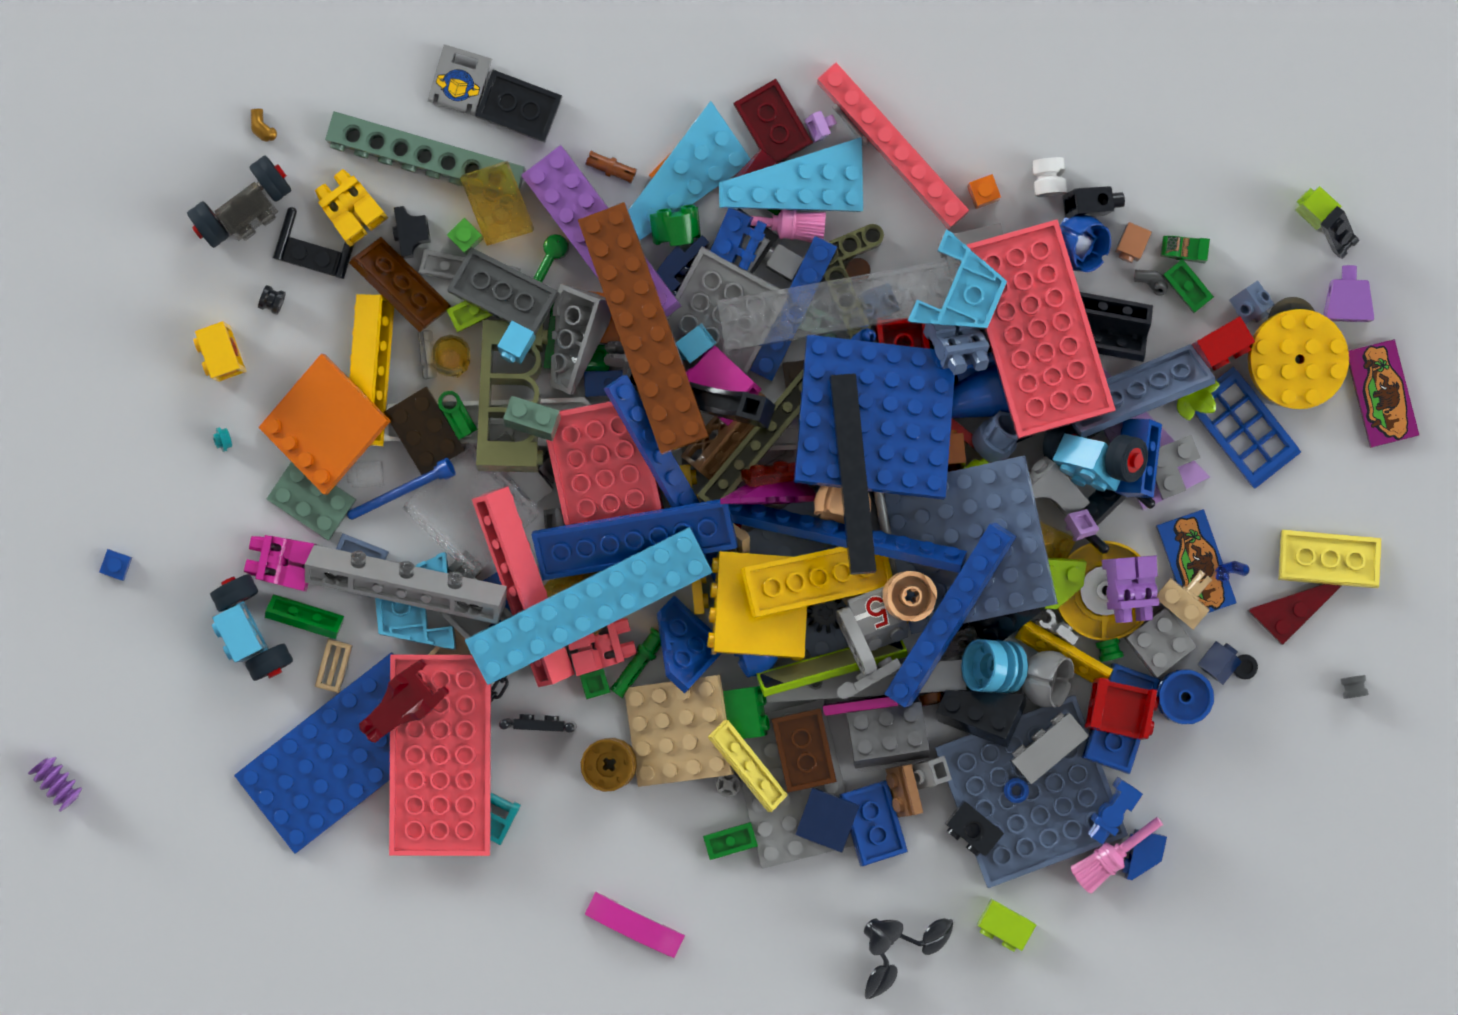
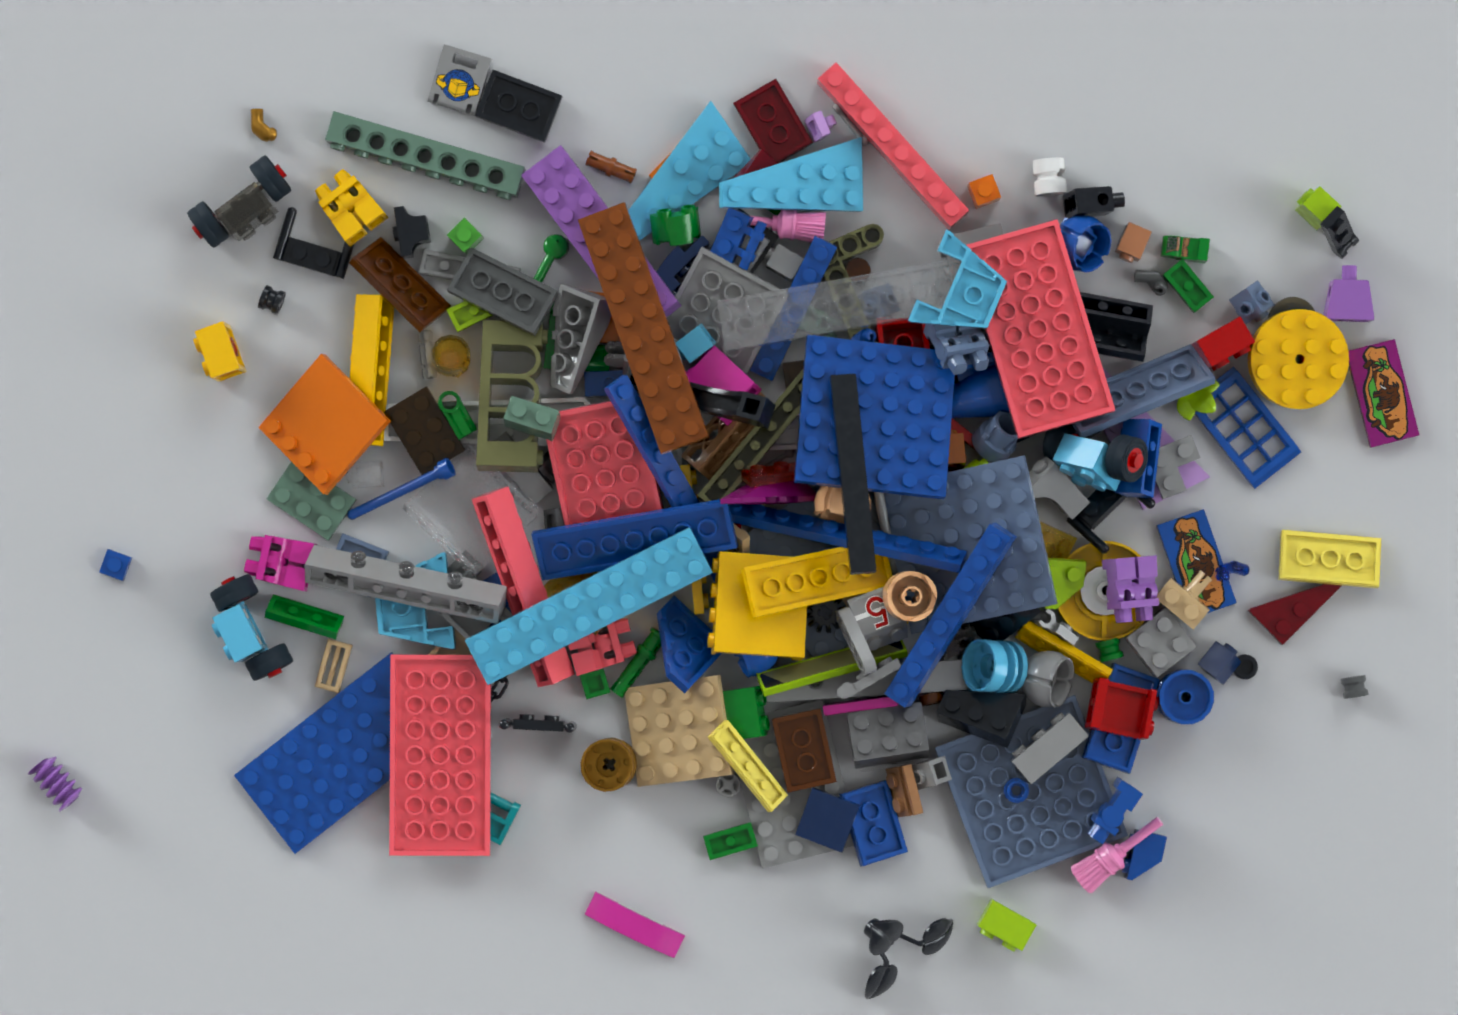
teal plate [213,427,232,452] -> none
dark red animal [359,659,449,743] -> none
clear yellow plate [460,161,534,246] -> none
medium azure brick [497,321,536,364] -> none
black brick [945,800,1004,856] -> none
lavender tile [1064,509,1099,541] -> none

